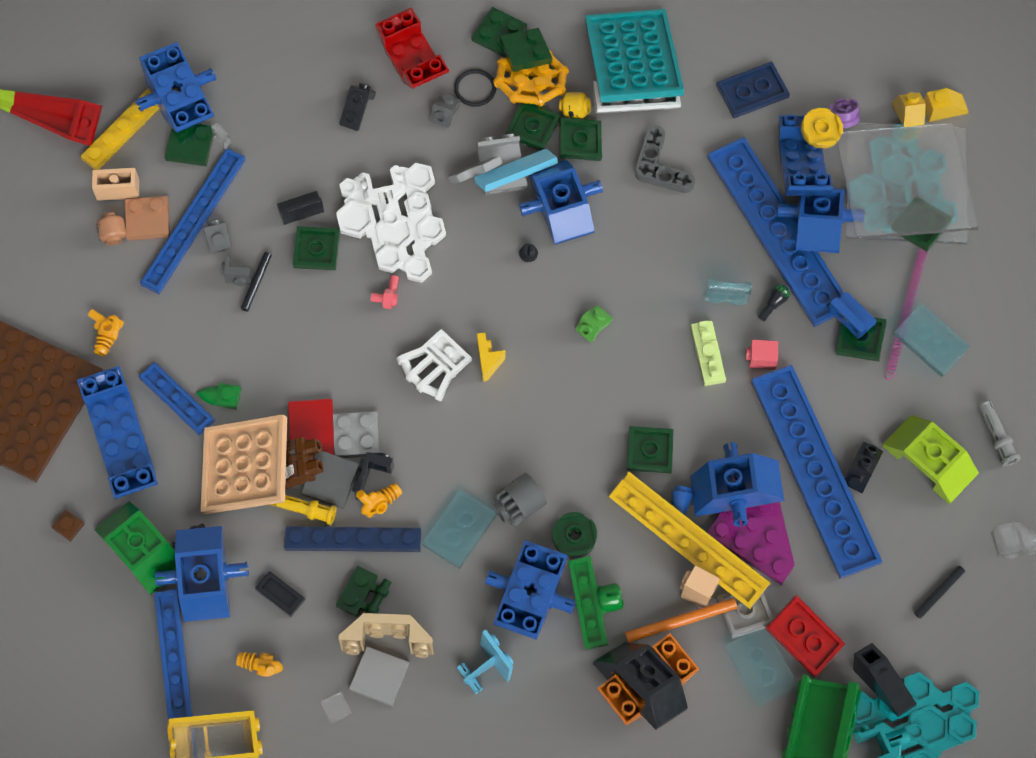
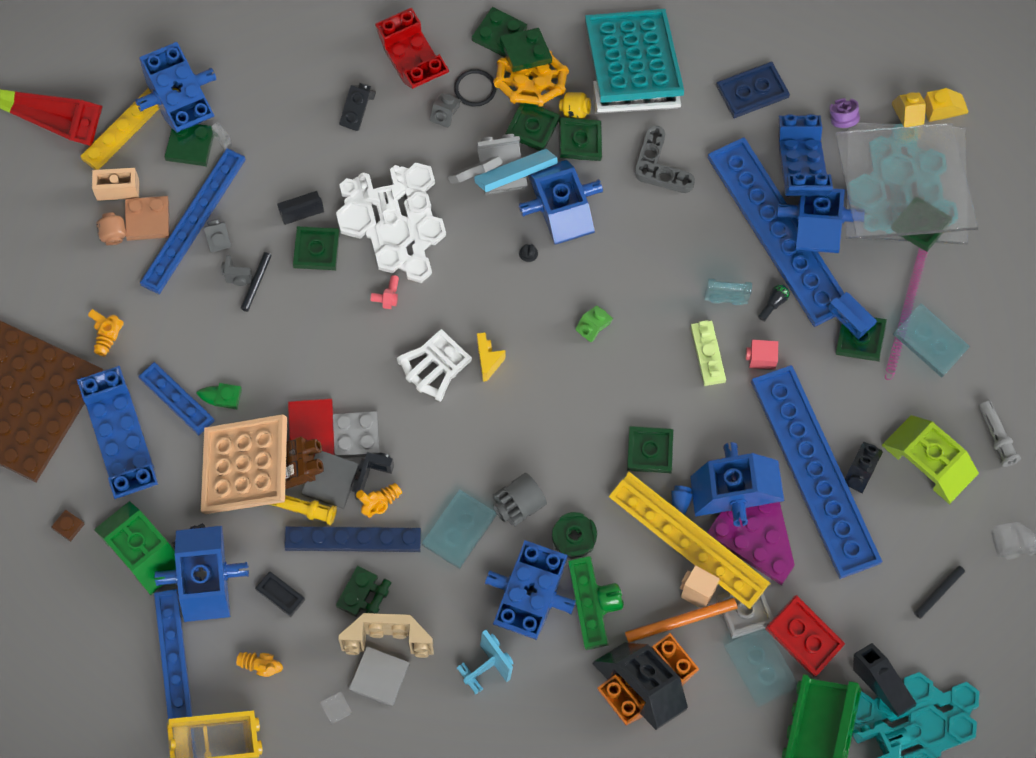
yellow tile [801,108,843,149] -> none

